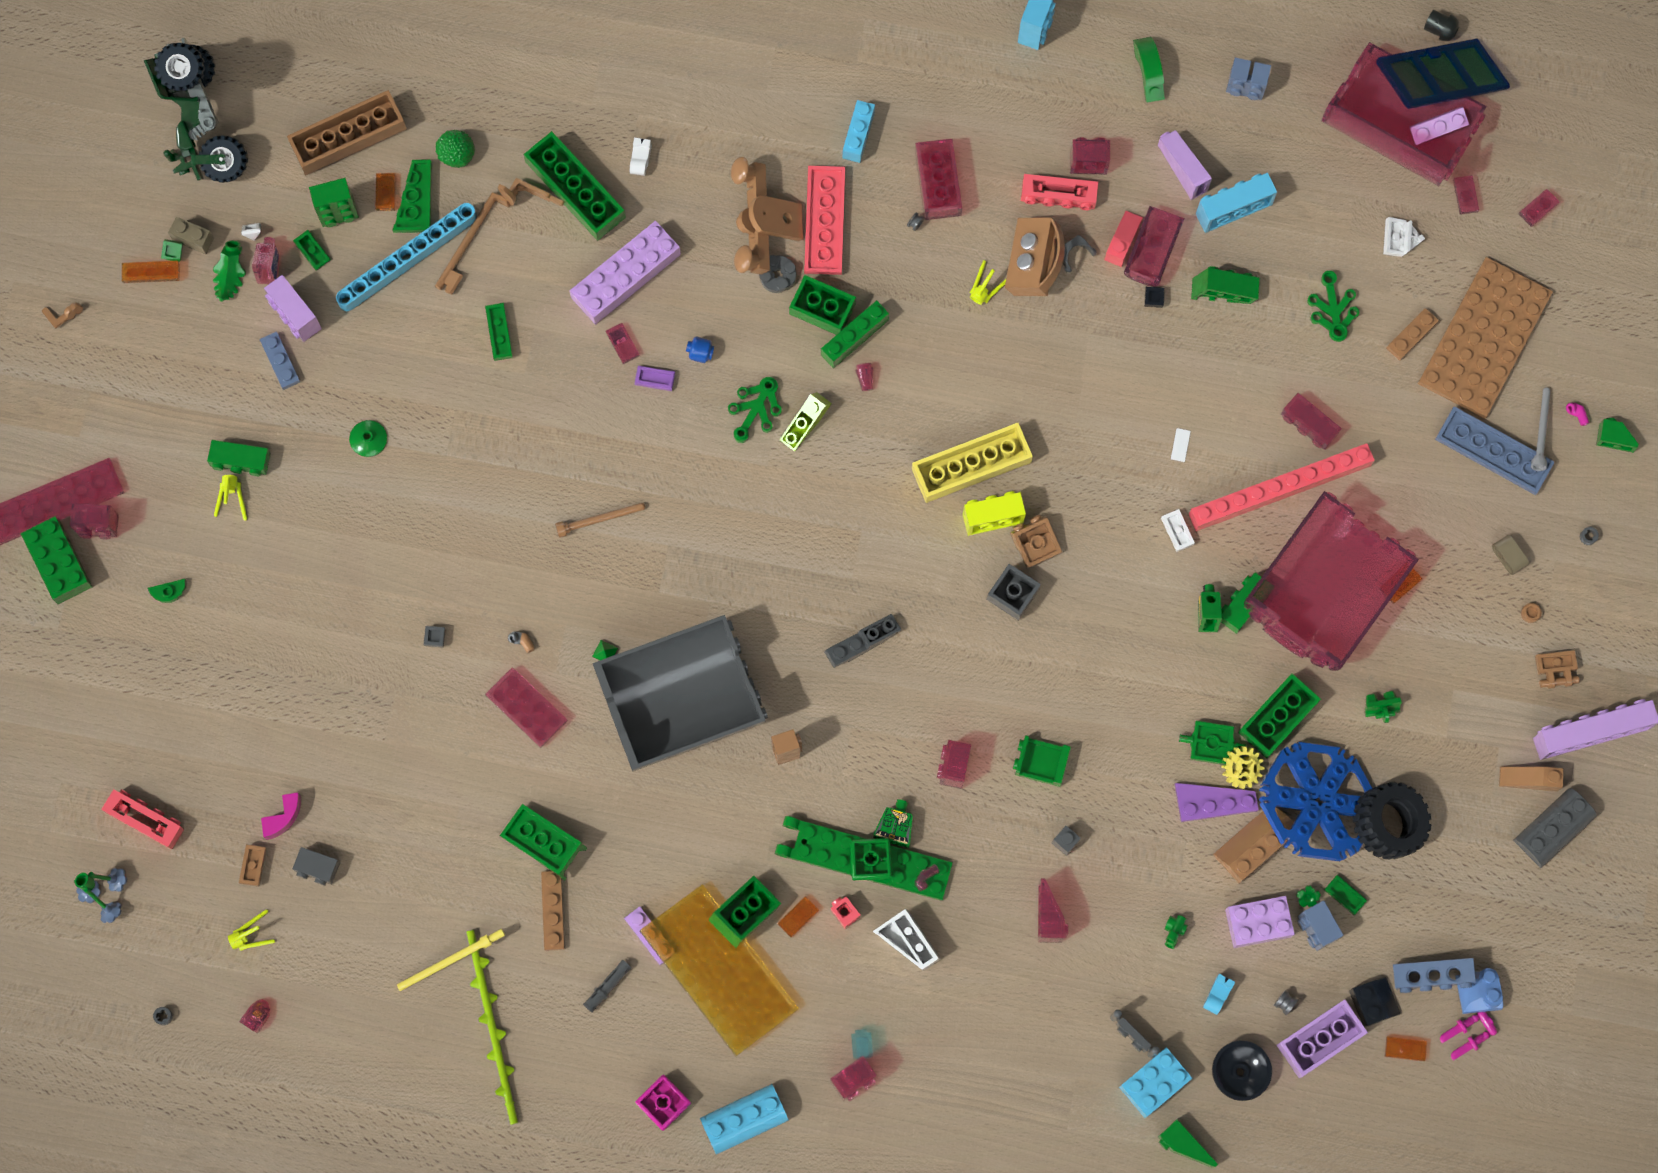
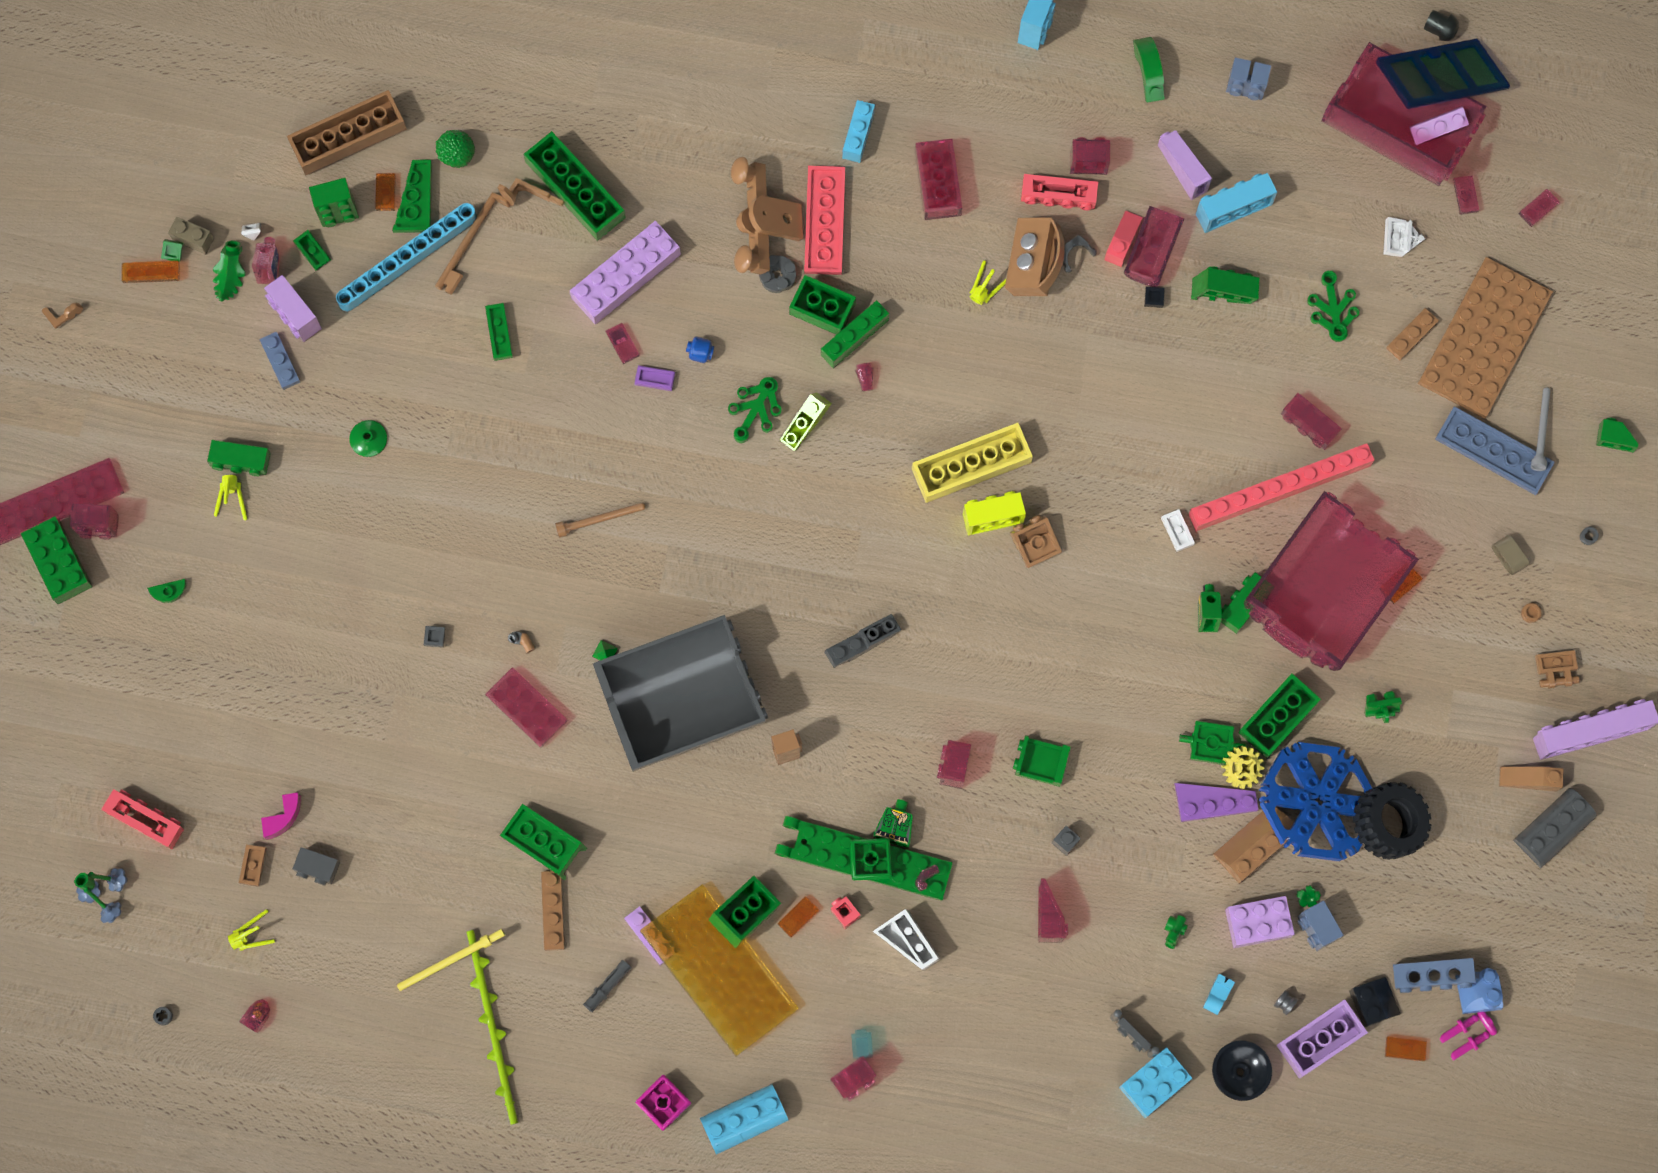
piece [144,38,248,183] -> none
white leg [630,137,652,176] -> none
dark grey bush [907,212,924,231] -> none
dark grey brick [986,564,1041,621] -> none
green slope [1158,1119,1218,1168] -> none
white sticker [1171,428,1190,462] -> none
green tile [1324,875,1367,916] -> none
dark pink arm [1566,402,1590,426] -> none

